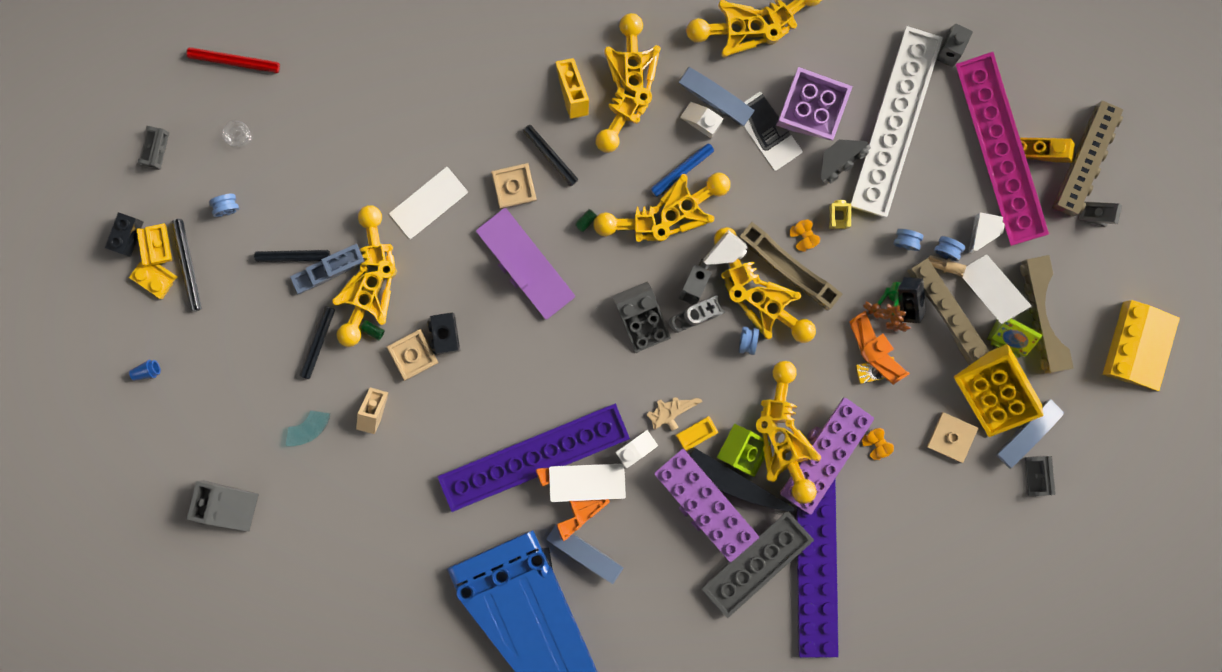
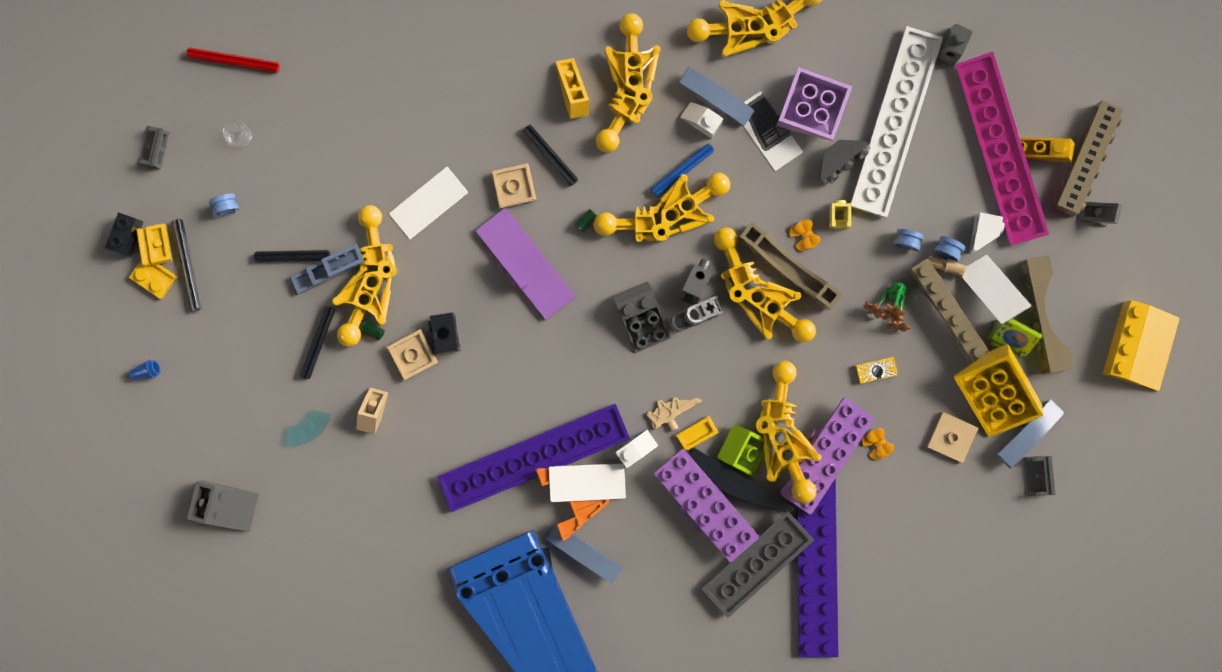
white slope [704,230,747,265] -> none
medium blue wheel [739,326,759,355] -> none
orange plate [849,310,910,385] -> none
black brick [898,277,926,323] -> none

